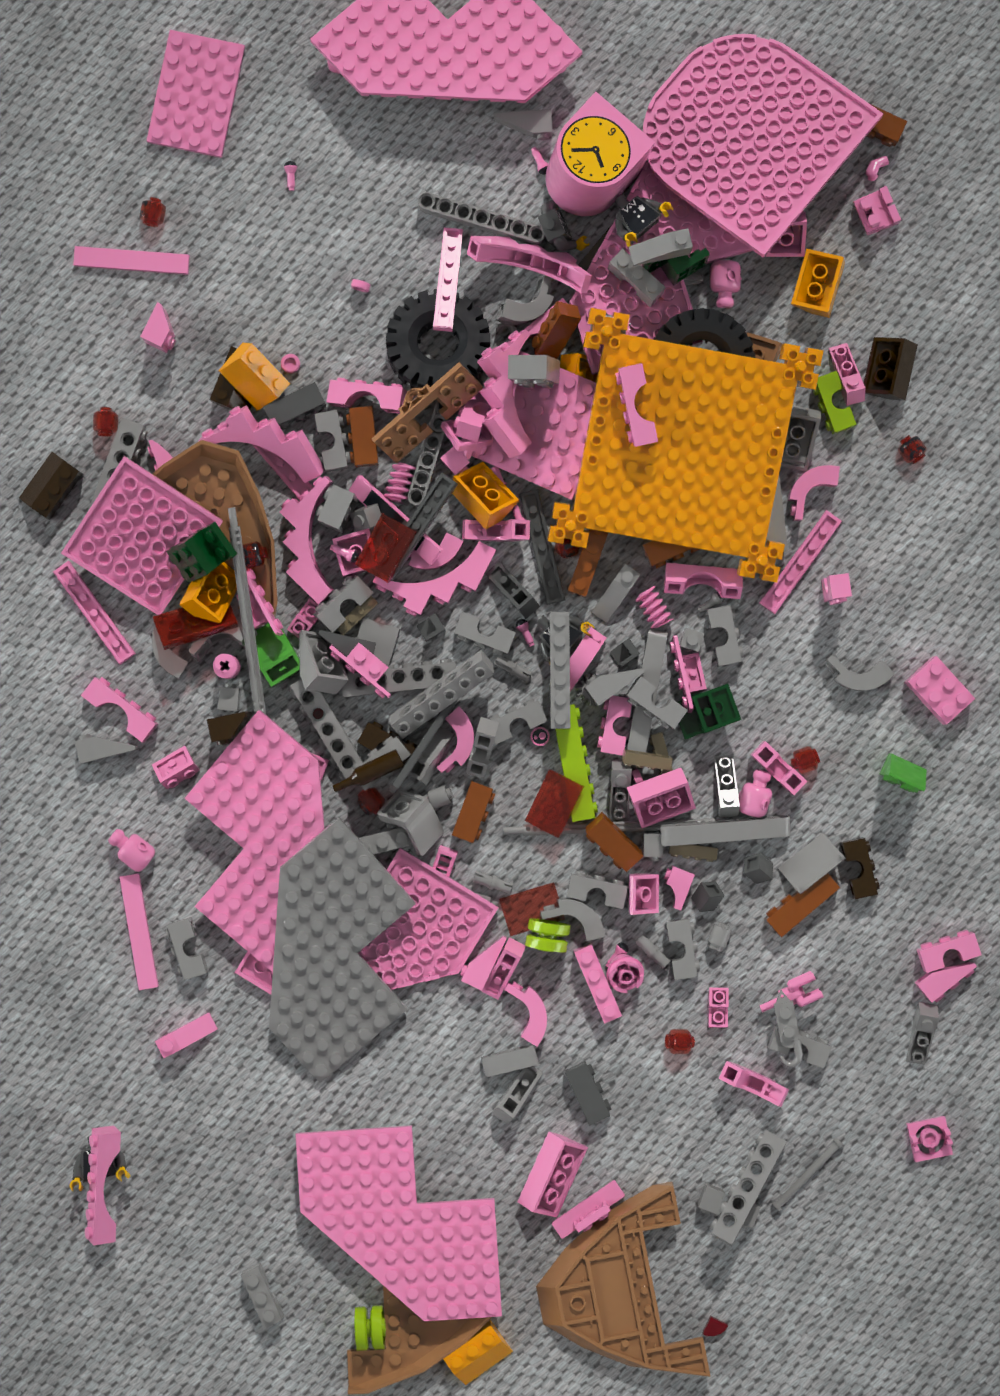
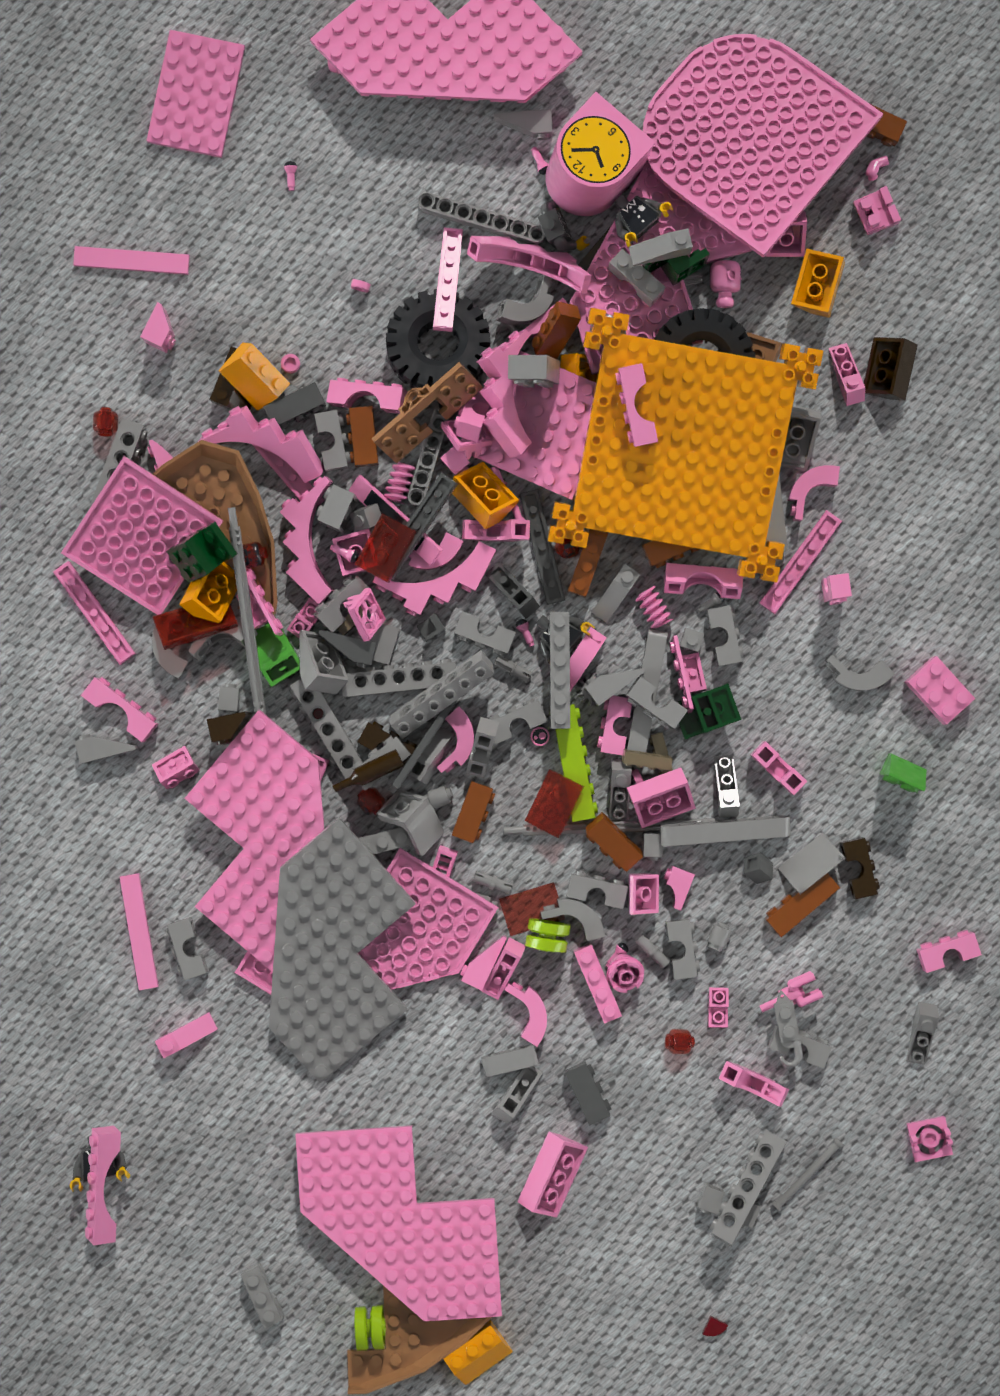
dark brown slope [19,452,83,520] -> none
bright pink piece [108,829,155,872] -> none
clear red head [139,197,166,227] -> none
bright pink piece [213,654,241,679] -> none
bright pink bracket [329,643,391,699] -> none
medium nougat piece [536,1181,711,1377] -> none
bright pink bracket [552,1180,625,1239] -> none
dark grey panel [610,638,640,667] -> none
dark tan piece [668,844,718,862] -> none
dark grey panel [691,881,725,912] -> none
bright pink piece [738,769,772,818] -> none
clear red head [790,746,820,774] -> none
lime arch [812,371,857,435] -> none
clear red head [898,435,927,464] -> none
bright pink slope [914,962,977,1002] -> none
none -> bright pink piece [343,588,386,642]

